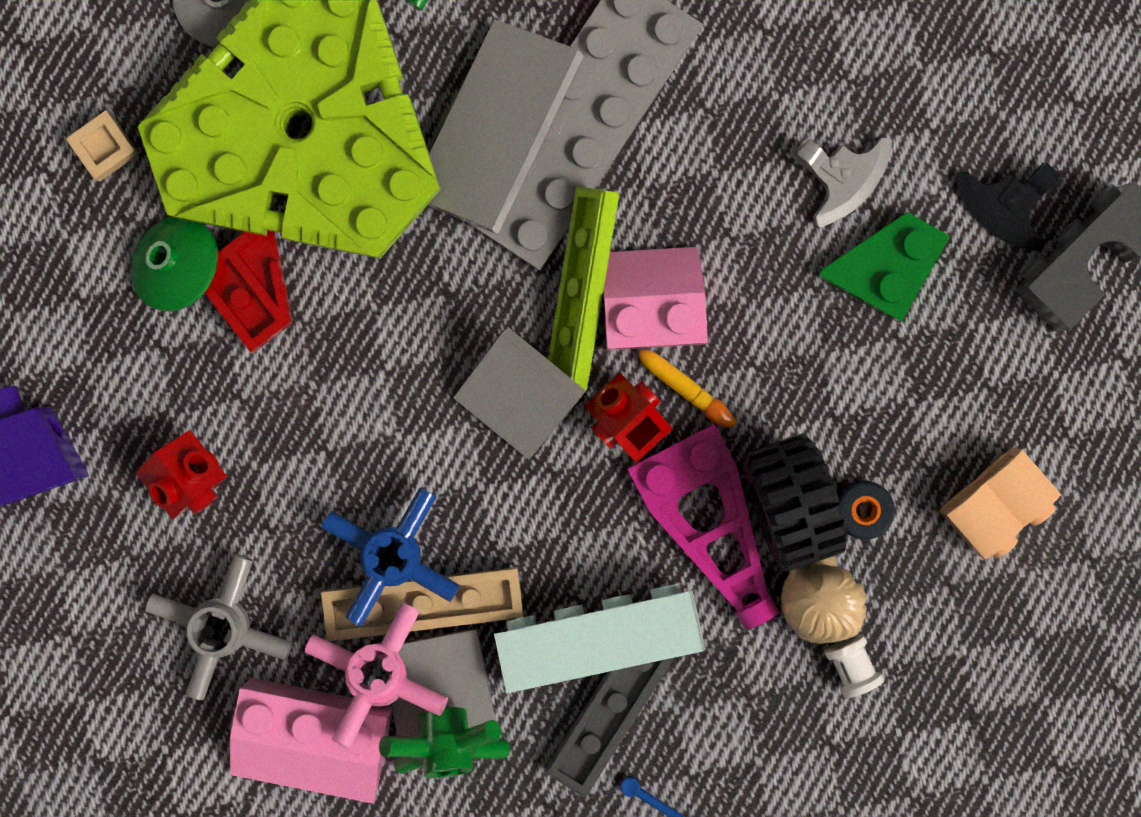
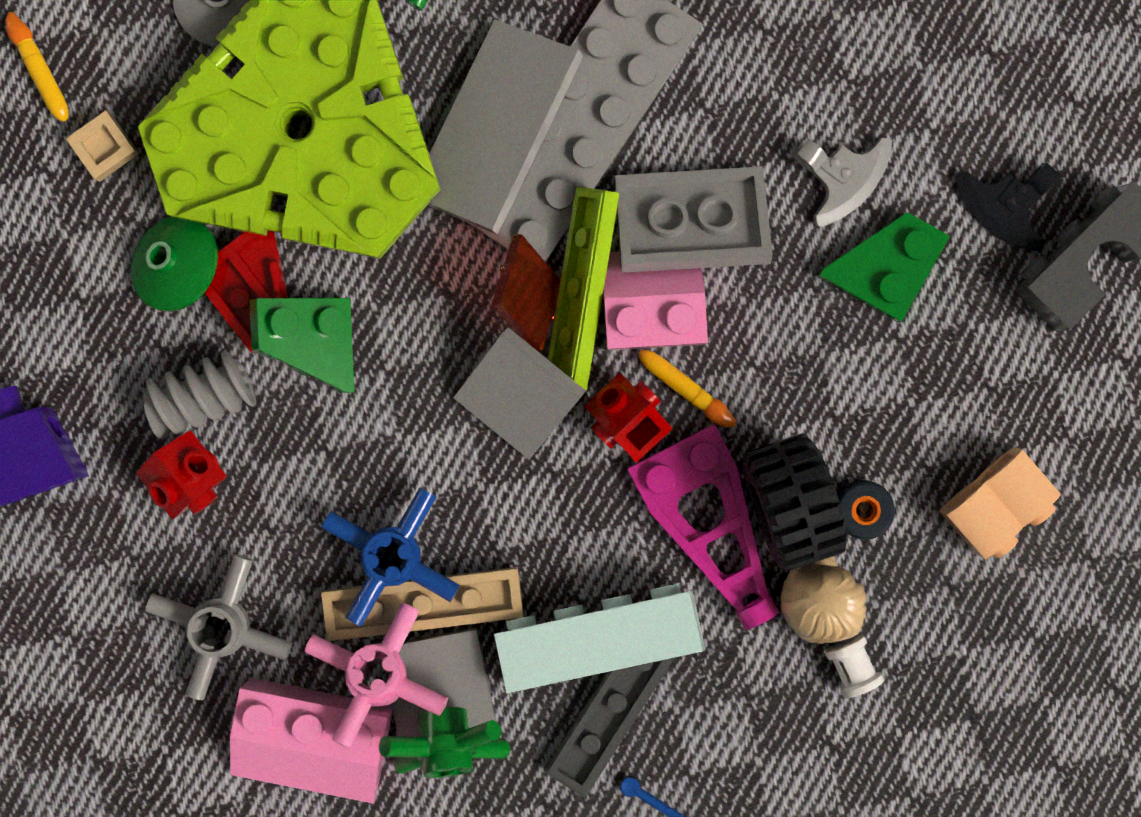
none -> yellow piece [5,12,69,122]
none -> light grey piece [143,350,257,441]
none -> green wing [249,298,354,393]
none -> clear red piece [491,234,561,351]
none -> light grey plate [615,166,773,273]

